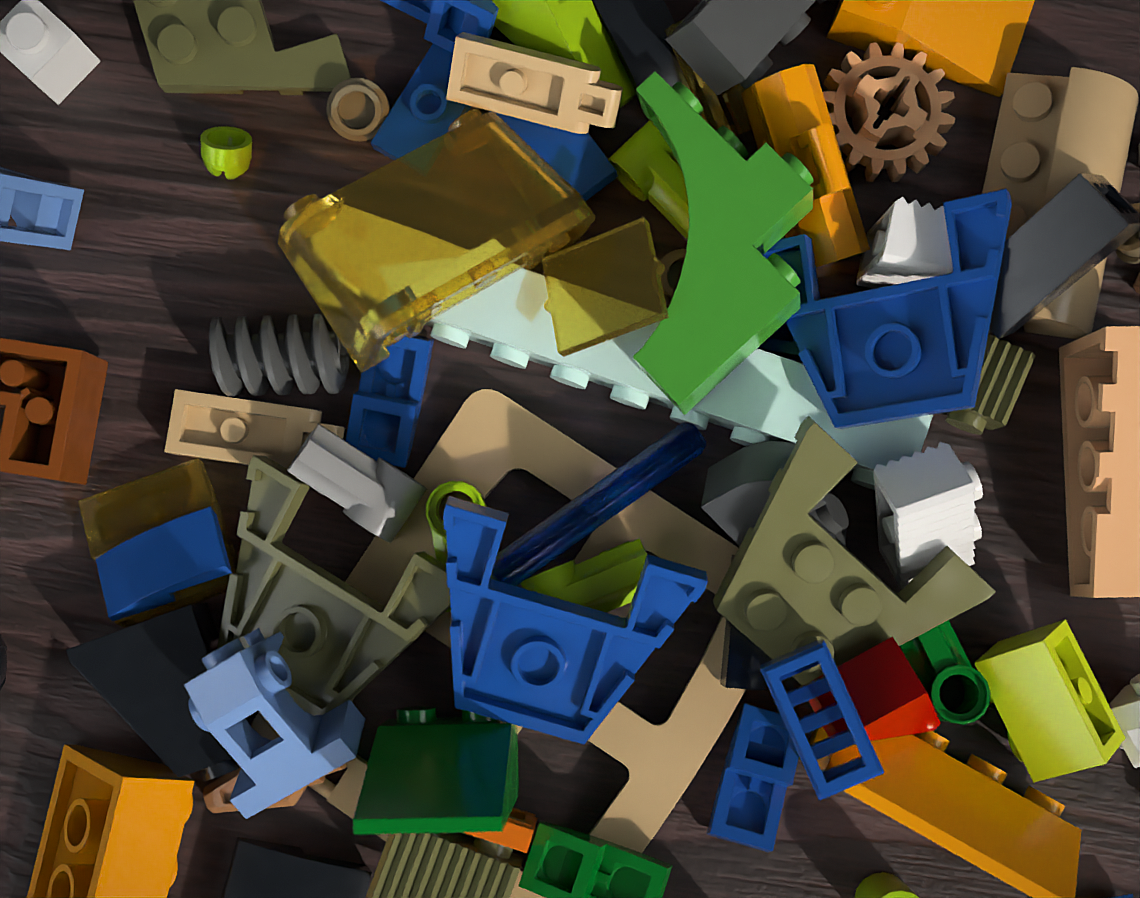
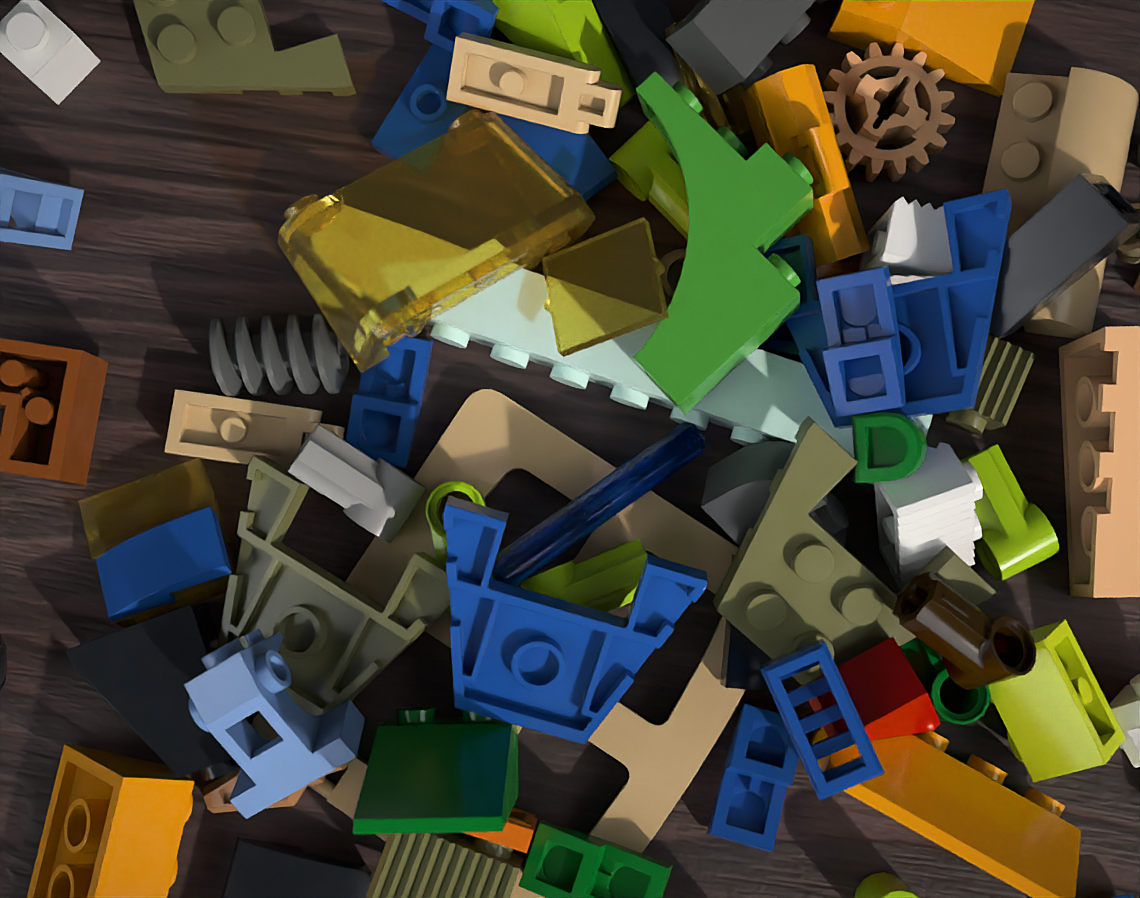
lime hinge [200,126,252,179] -> none
dark tan plate [326,78,390,142] -> none
none -> blue slope [816,266,906,417]
none -> green tile [851,412,927,483]
none -> dark brown piece [892,571,1036,689]
none -> lime piece [960,444,1059,582]

